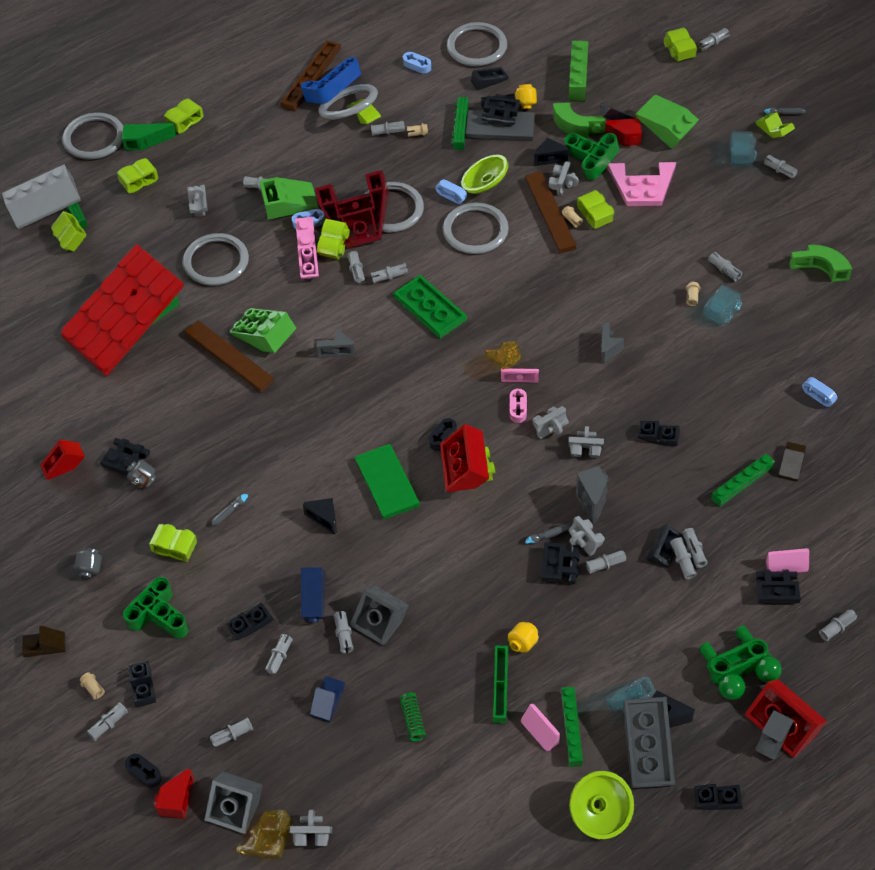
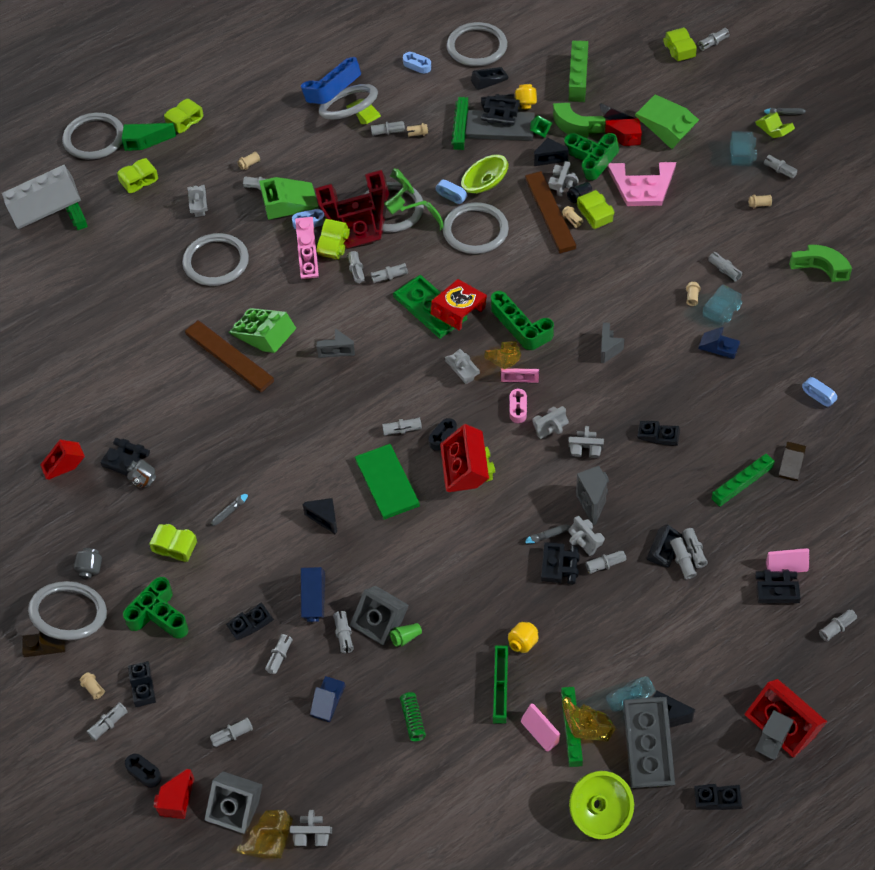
lime brick [51,211,86,251] -> none
red piece [60,244,184,377] -> none
reddish brown tile [280,40,341,111] -> none
green piece [699,625,782,700] -> none
none -> light grey wedge [28,581,107,640]
none -> tan pin [238,152,260,170]
none -> light grey pin [382,417,422,436]
none -> bright green plant [384,168,443,231]
none -> bright green cone [390,623,422,647]
none -> red panel [430,279,487,331]
none -> light grey hips [445,349,480,384]
none -> green beam [491,291,554,350]
none -> green slope [530,115,552,138]
none -> clear yellow slope [563,697,616,741]
none -> black cone [567,182,592,203]
none -> dark blue slope [698,327,740,359]
none -> tan pin [749,194,772,209]

